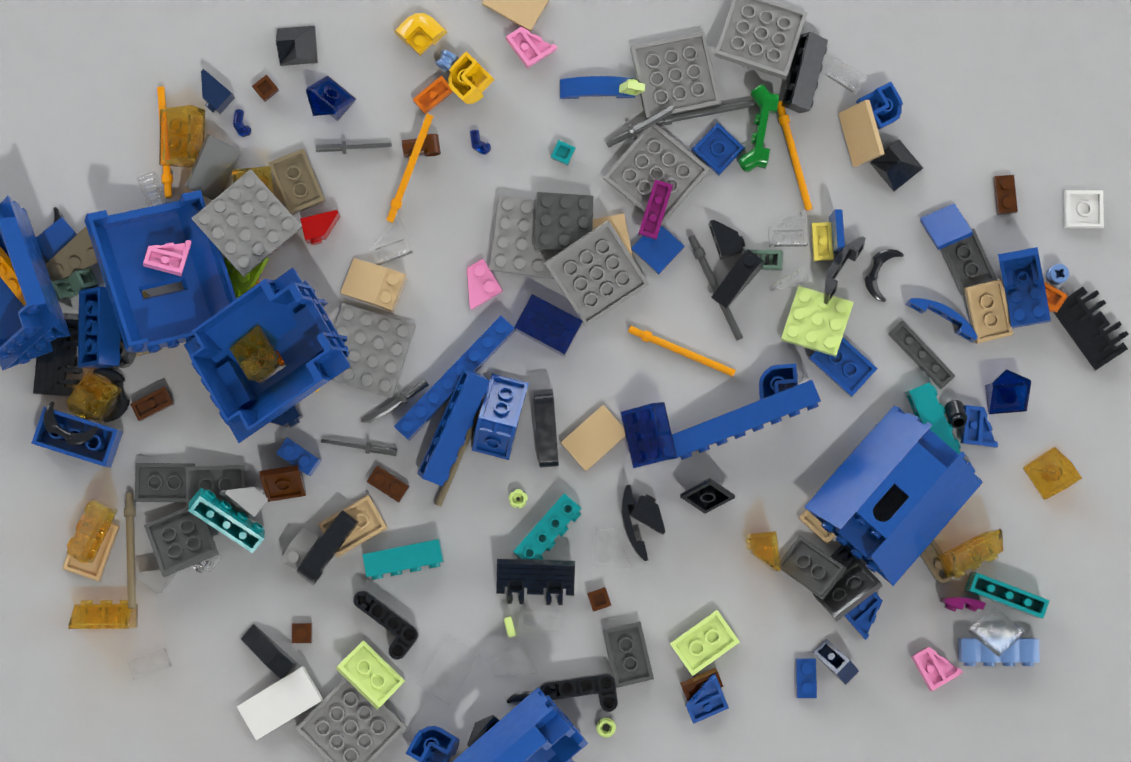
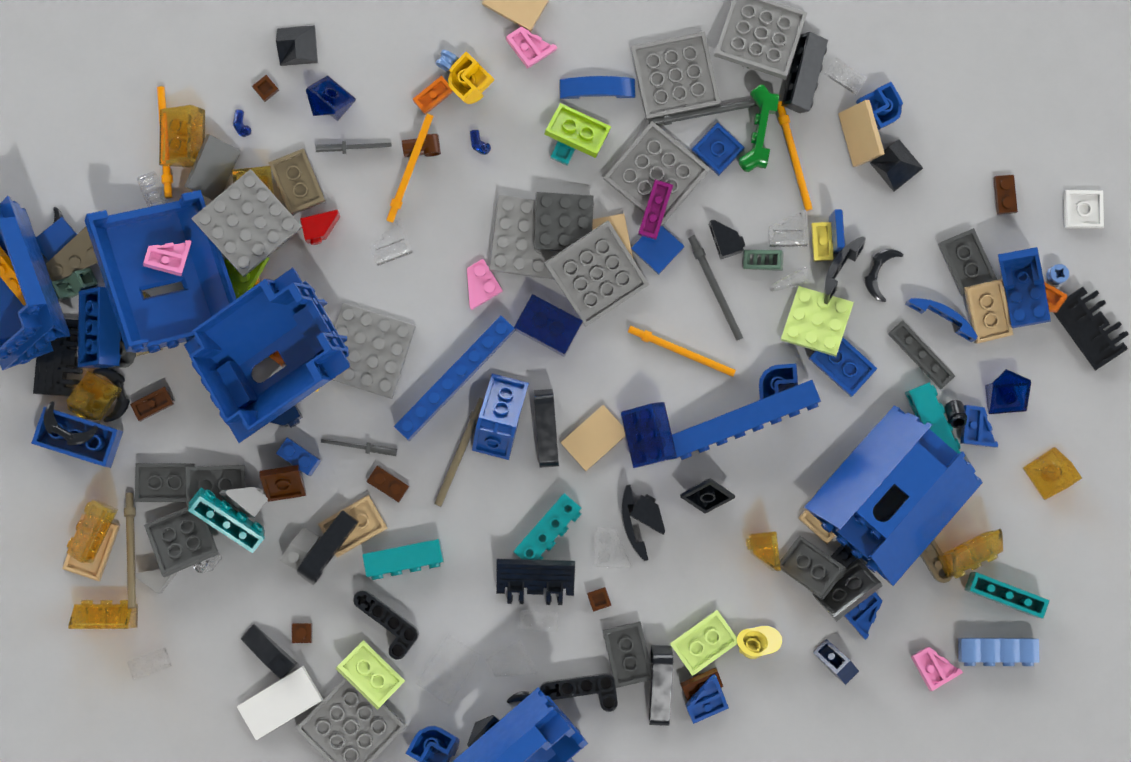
dark blue slope [201,69,235,114] -> none
clear yellow slope [230,325,279,381] -> none
tan slope [340,258,407,313] -> none
dark grey sword [361,379,429,423] -> none
yellow brick [394,13,447,56] -> none
blue brick [417,368,490,486] -> none
yellowish green tile [504,616,516,637] -> none
yellowish green plate [509,489,528,508] -> none
yellowish green plate [596,717,616,737] -> none
dark grey sword [606,106,674,148] -> none
yellowish green plate [619,79,645,96] -> none
black slope [711,249,763,309] -> none
blue plate [796,658,817,698] -> none
tile [920,203,973,250] -> none
magenta slope [940,597,986,612] -> none
clear tile [968,607,1025,657] -> none
none -> lime plate [544,103,611,158]
none -> beam [649,645,673,726]
none -> light yellow piece [737,626,782,659]

